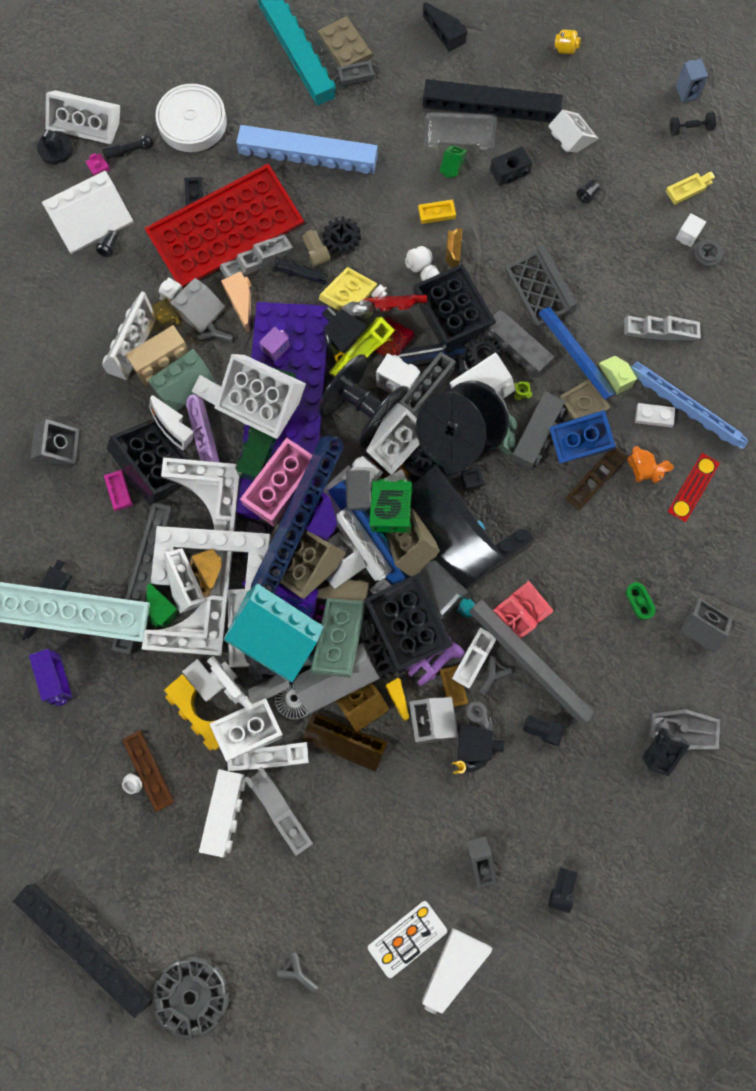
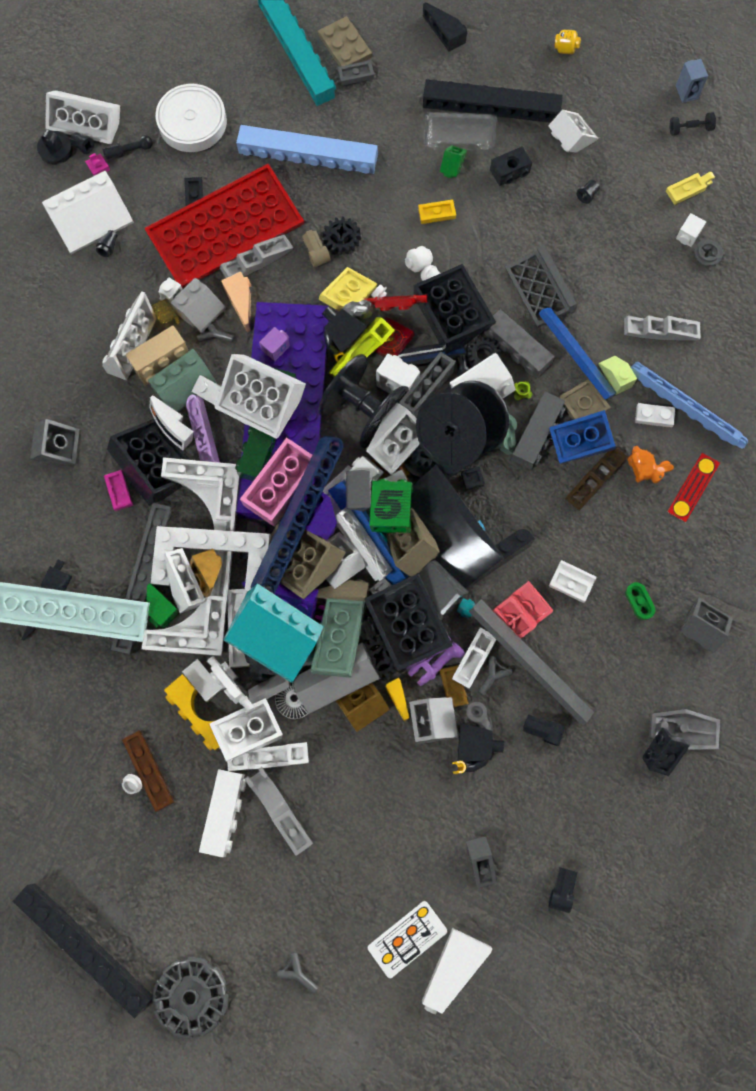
dark purple window [29,649,73,707] -> none
black pin [273,256,328,285] -> none
dark brown brick [302,712,388,772] -> none
pearl gold slope [445,228,462,269] -> none
none -> black bush [70,132,94,154]
none -> white plate [549,560,596,603]

